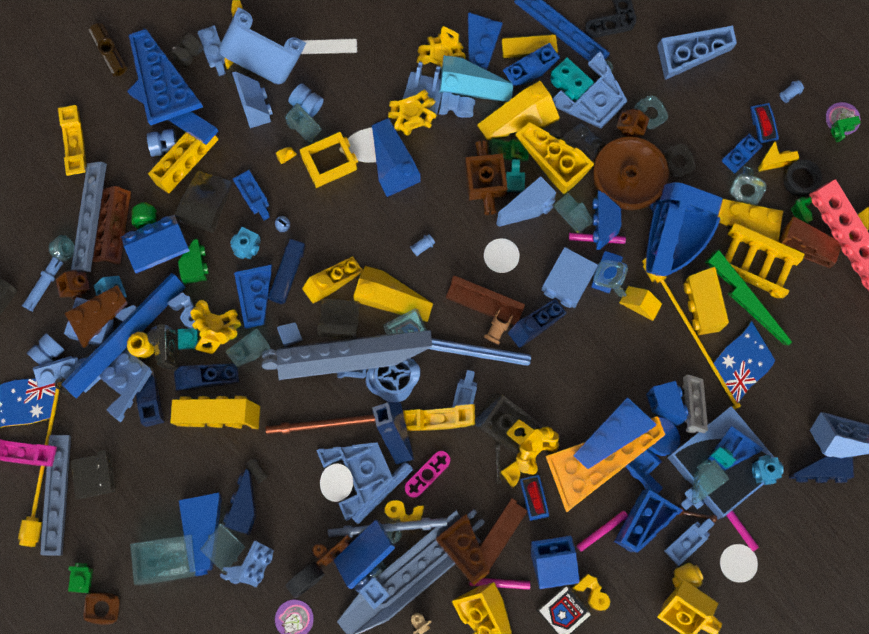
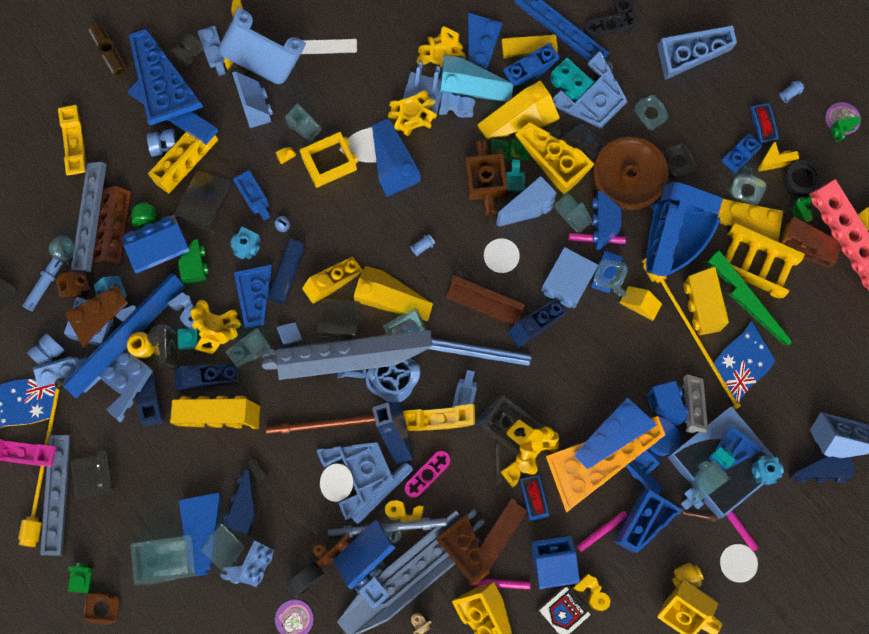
medium blue wheel [289,84,324,118] -> none
medium nougat piece [484,308,513,345] -> none
reddish brown brick [616,109,649,137] -> none
medium blue hinge [665,519,714,566] -> none

